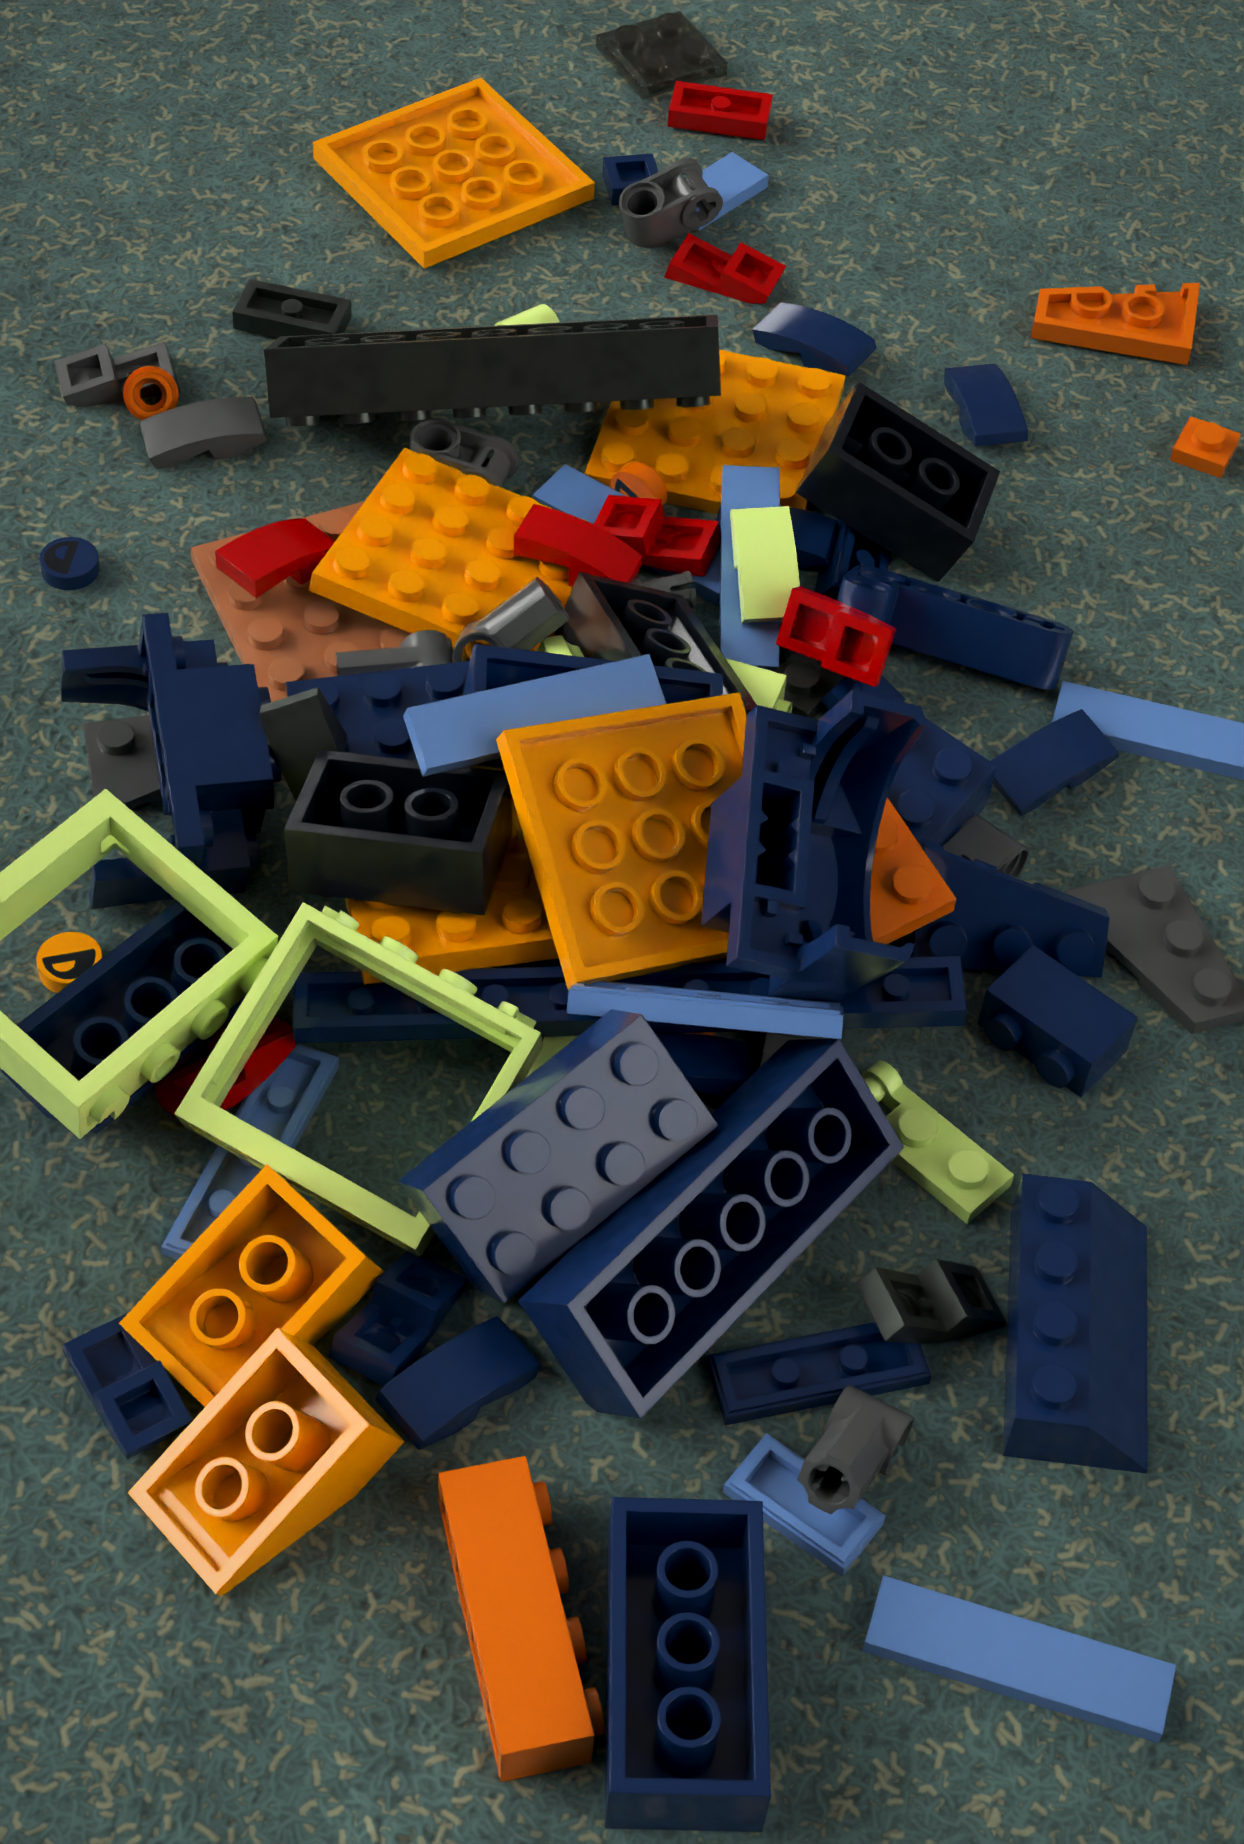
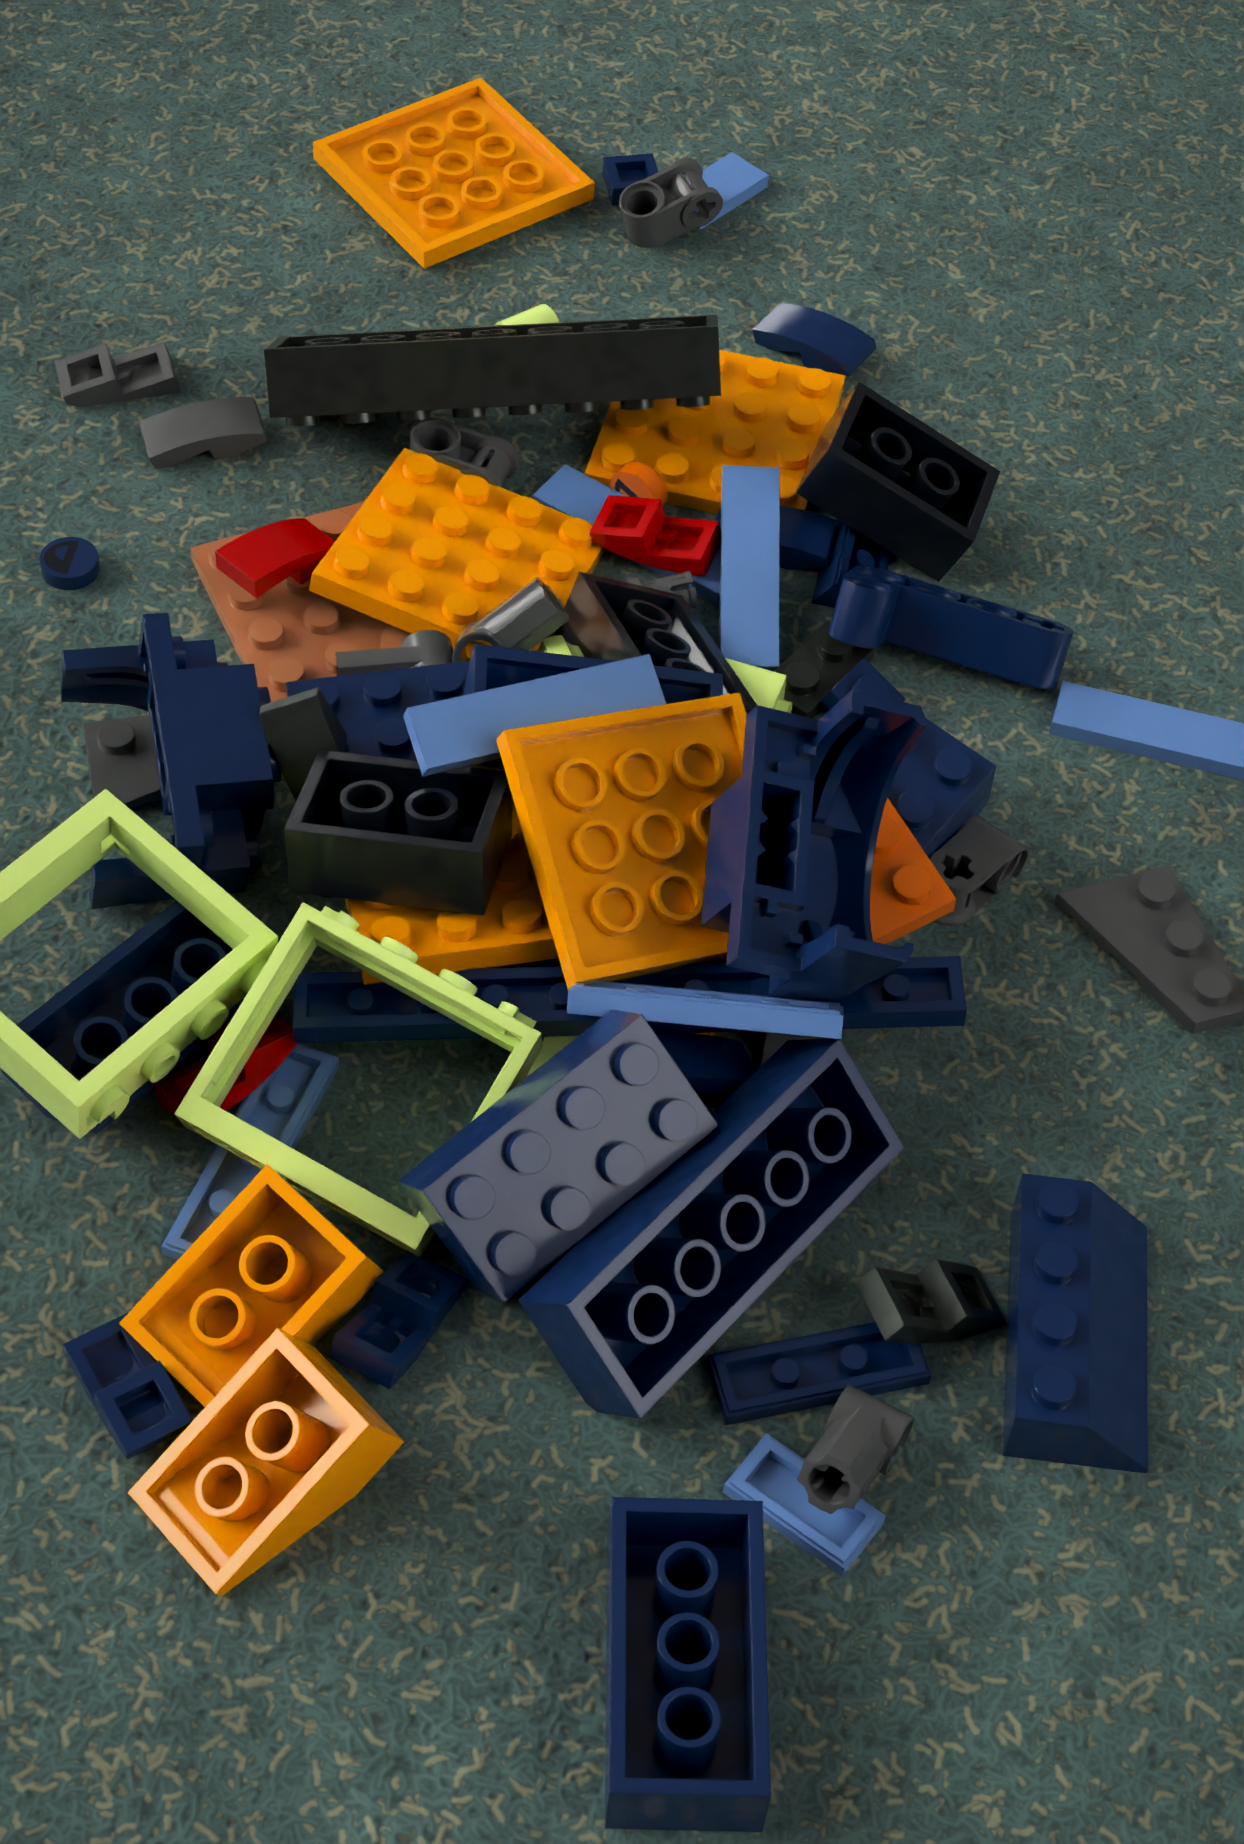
light orange tile [36,932,103,993] -> none
orange plate [123,366,179,420] -> none
pearl dark grey plate [232,279,352,338] -> none
dark blue slope [375,1316,541,1450] -> none
orange brick [438,1456,605,1782] -> none
red slope [513,504,642,587] -> none
clear smoke plate [596,11,728,100] -> none
red slope [664,233,786,304] -> none
red plate [667,81,773,140] -> none
yellowish green slope [730,506,800,623] -> none
red slope [776,586,896,687] -> none
yellowish green plate [861,1060,1014,1224] -> none
medium blue tile [862,1575,1176,1743] -> none
dark blue wing [911,838,1110,977] -> none
dark blue slope [944,363,1028,446] -> none
dark blue brick [978,945,1138,1097] -> none
dark blue slope [990,709,1119,816] -> none
orange wing [1031,283,1200,365] -> none
orange plate [1170,416,1241,478] -> none

